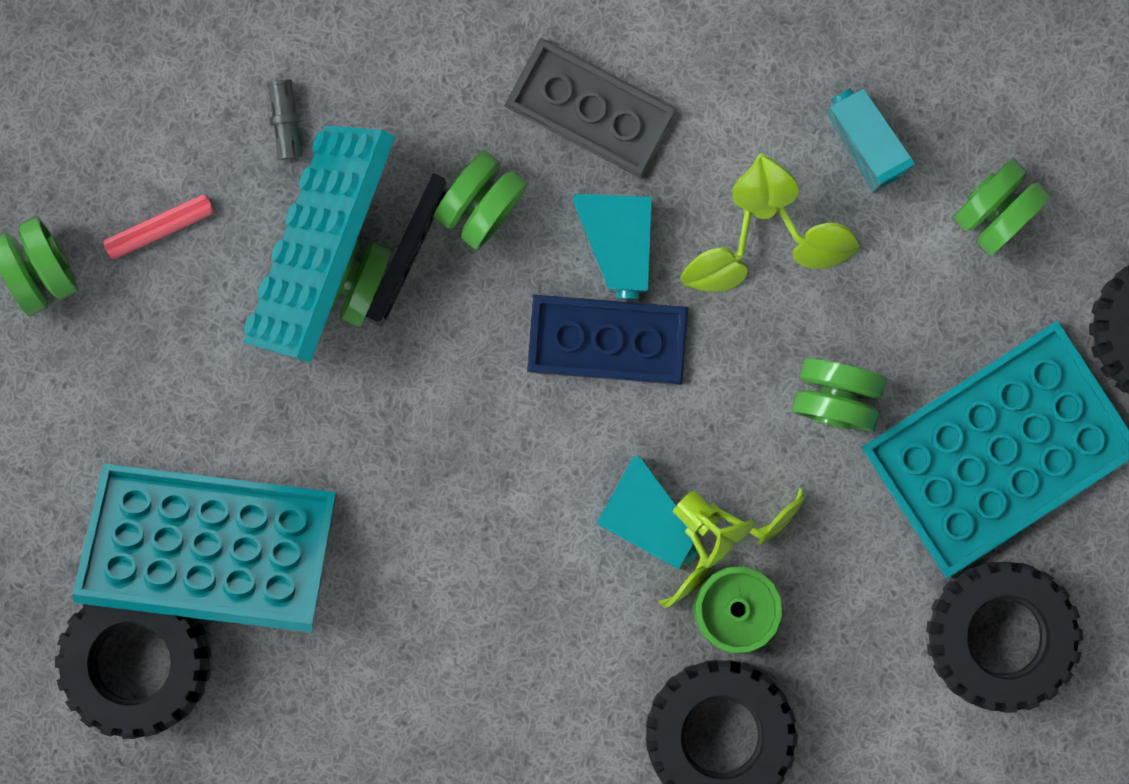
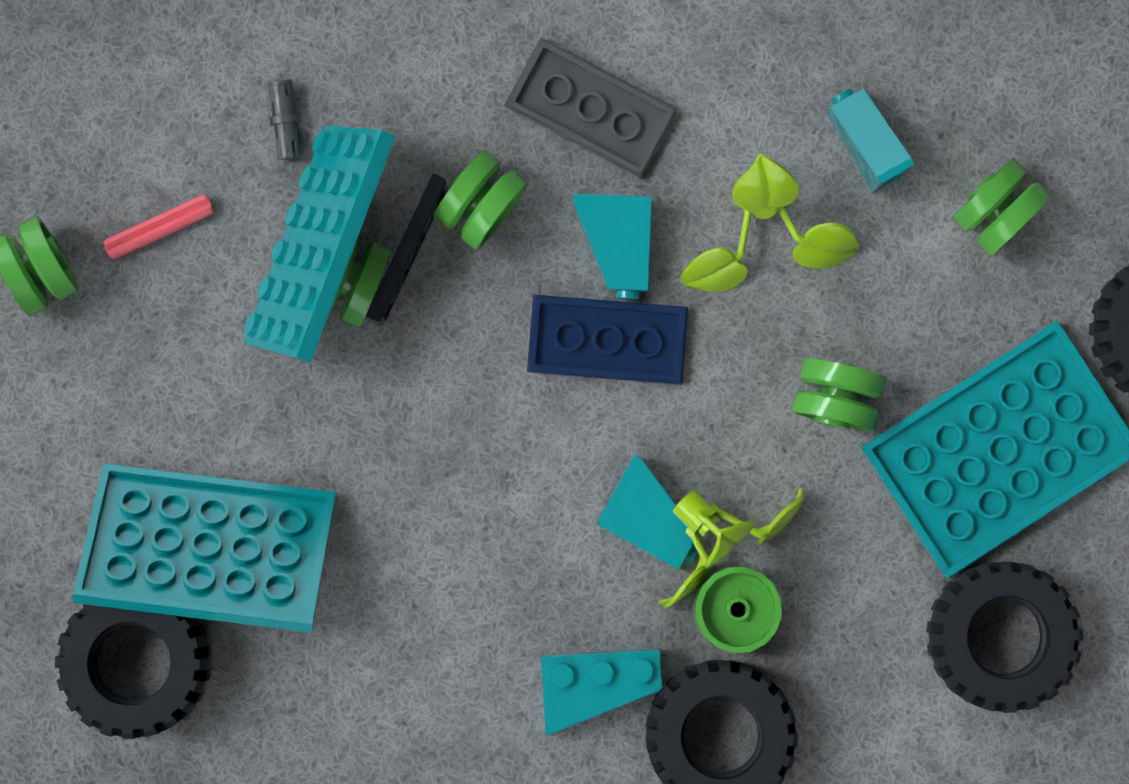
none -> teal wedge [541,648,662,736]

